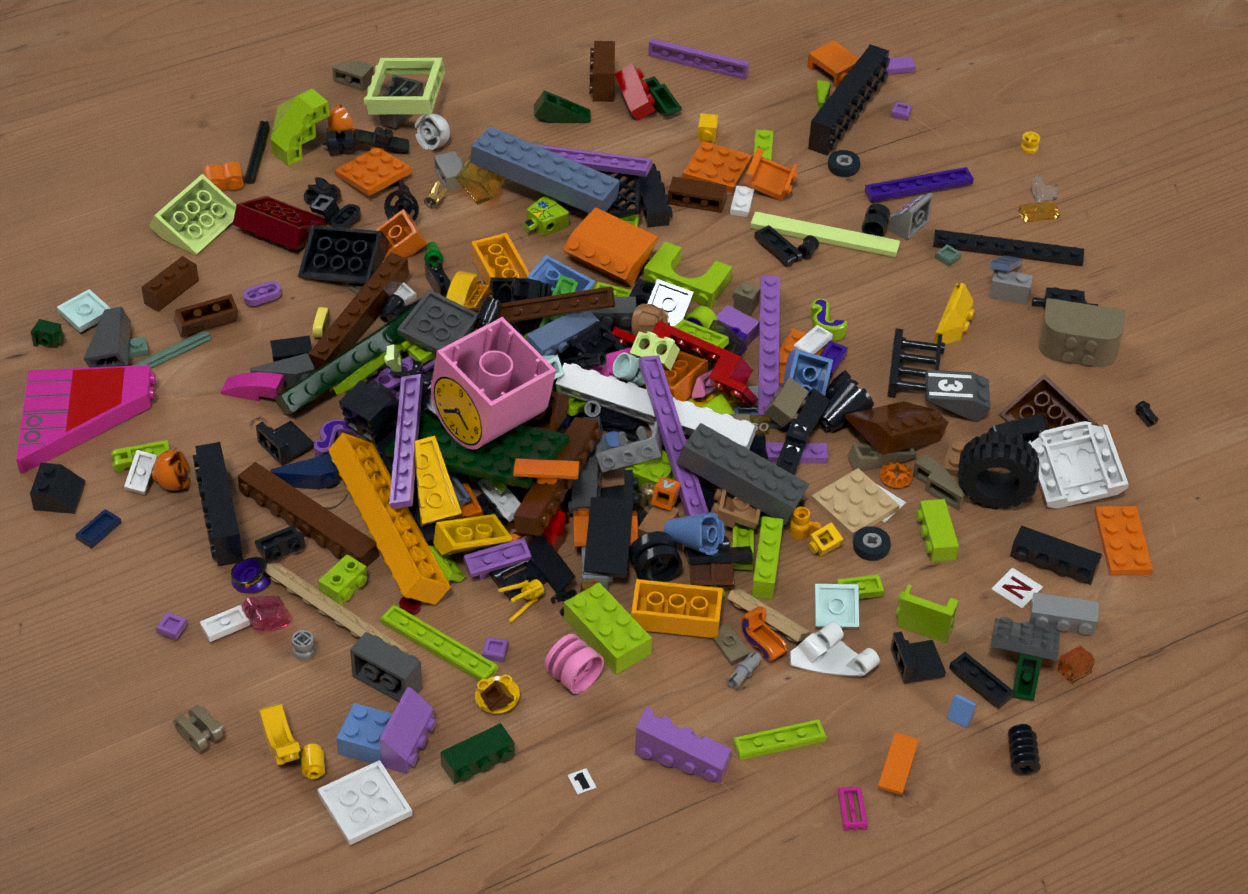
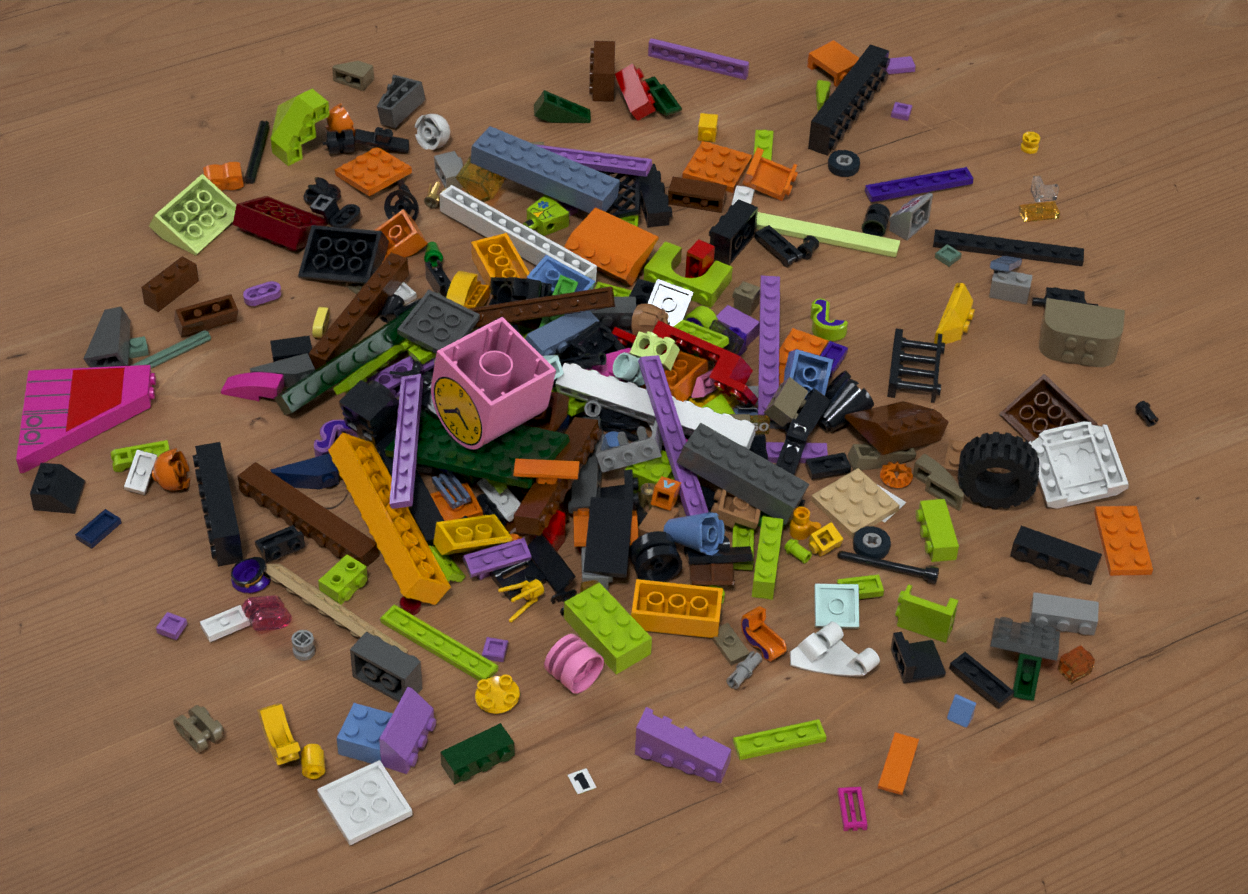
dark green brick [31,319,64,348] -> none
light aqua plate [57,289,111,333] -> none
black bracket [256,421,314,465] -> none
yellowish green window [364,58,445,114] -> none
yellowish green plate [384,345,402,372] -> none
yellow wing [414,436,462,527] -> none
black brick [476,297,501,326] -> none
reddish brown slope [480,680,514,711] -> none
tan plate [728,589,810,642] -> none
white tile [793,325,833,354] -> none
dark grey slope [925,370,991,422] -> none
black beam [988,414,1049,443] -> none
white sticker [992,568,1043,608] -> none
black piece [1008,724,1041,775] -> none
none -> white brick [439,185,597,283]
none -> red brick [685,239,715,278]
none -> black brick [709,199,758,266]
none -> lime pin [784,539,812,564]
none -> black plate [805,452,851,480]
none -> black piece [837,551,939,584]

